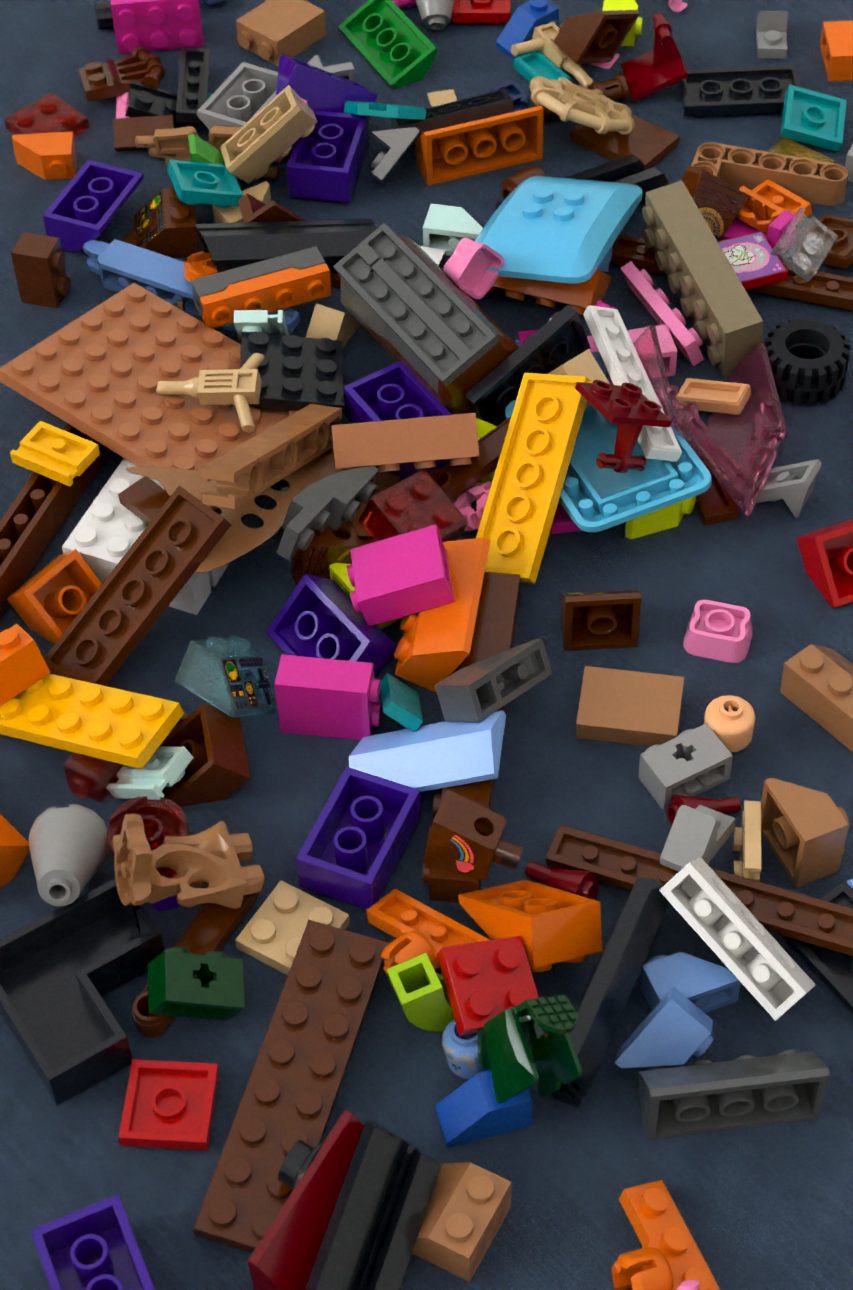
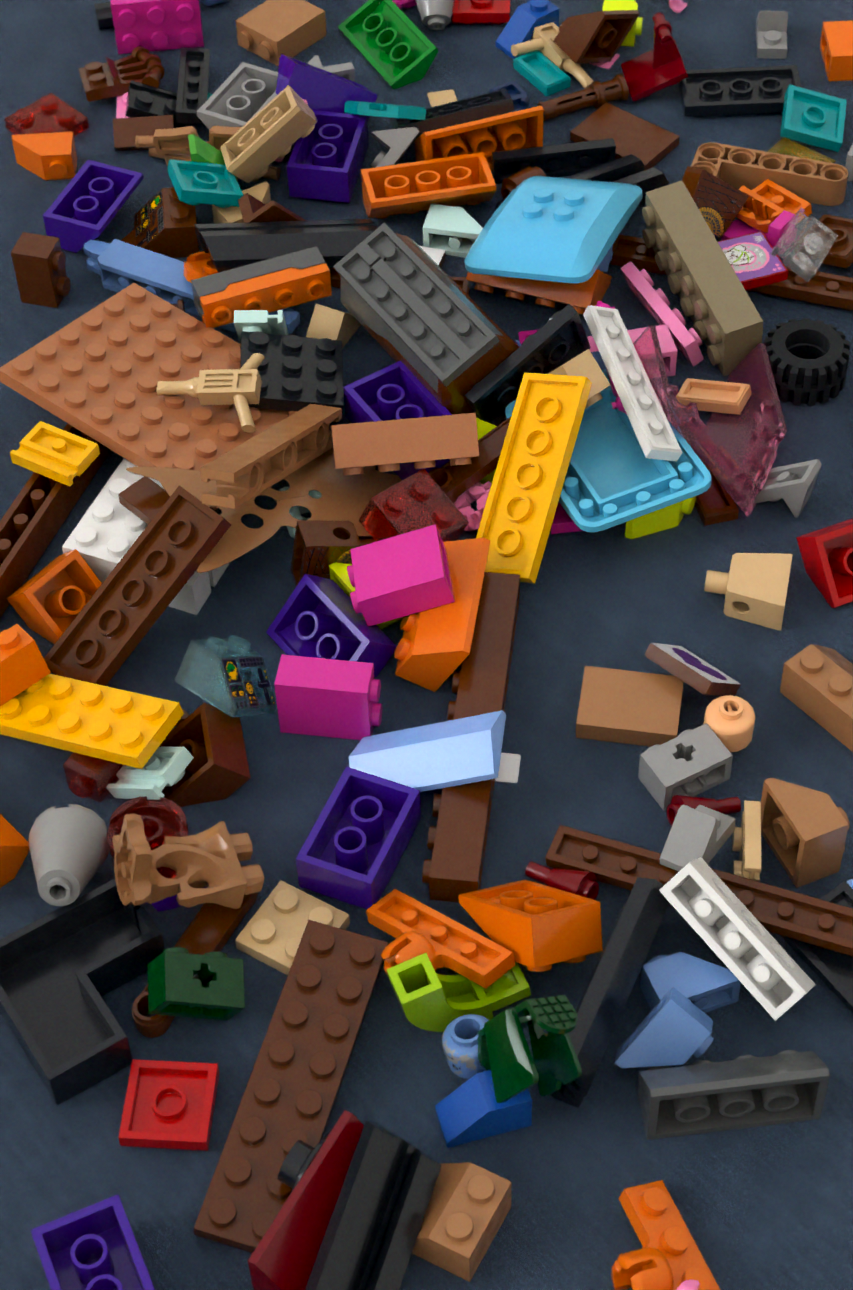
dark grey slope [277,466,379,560] -> none
teal tile [381,673,423,731] -> none
reddish brown torso [422,790,524,880] -> none
dark grey slope [434,638,552,722] -> none
red plate [437,936,539,1036] -> none
bright pink piece [443,237,504,300] -> none
tan plate [529,76,635,135] -> none
reddish brown slope [560,589,642,651] -> none
dark red plate [575,380,672,473] -> none
bright pink piece [683,600,753,663] -> none
none -> orange slope [361,152,496,218]
none -> black plate [492,138,616,184]
none -> white sticker [495,753,521,783]
none -> tile [645,643,741,696]
none -> tan torso [704,553,793,630]

